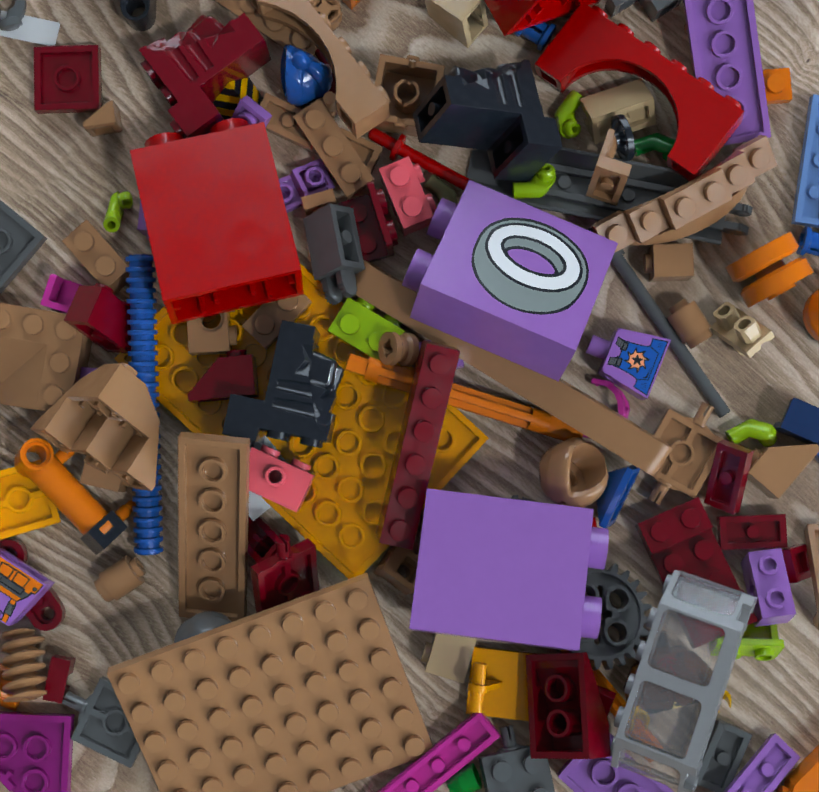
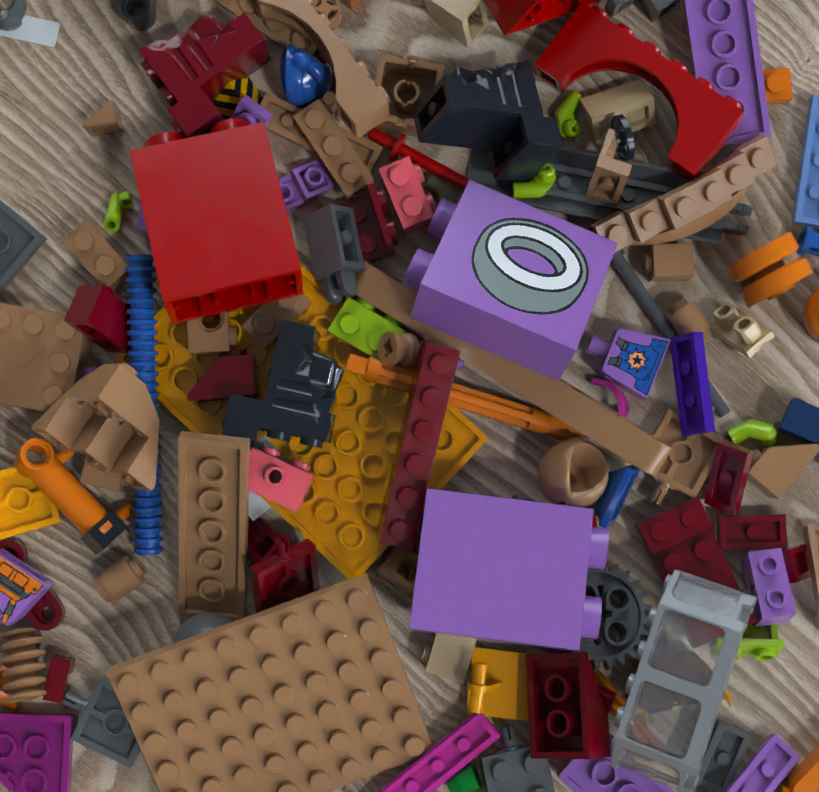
dark red plate [34,45,102,114] -> none
dark pink panel [40,274,81,314] -> none
medium nougat plate [301,188,337,216] -> none
blue bush [514,22,556,51] -> none
green arm [634,133,676,161] -> none
none -> dark purple plate [669,332,715,436]

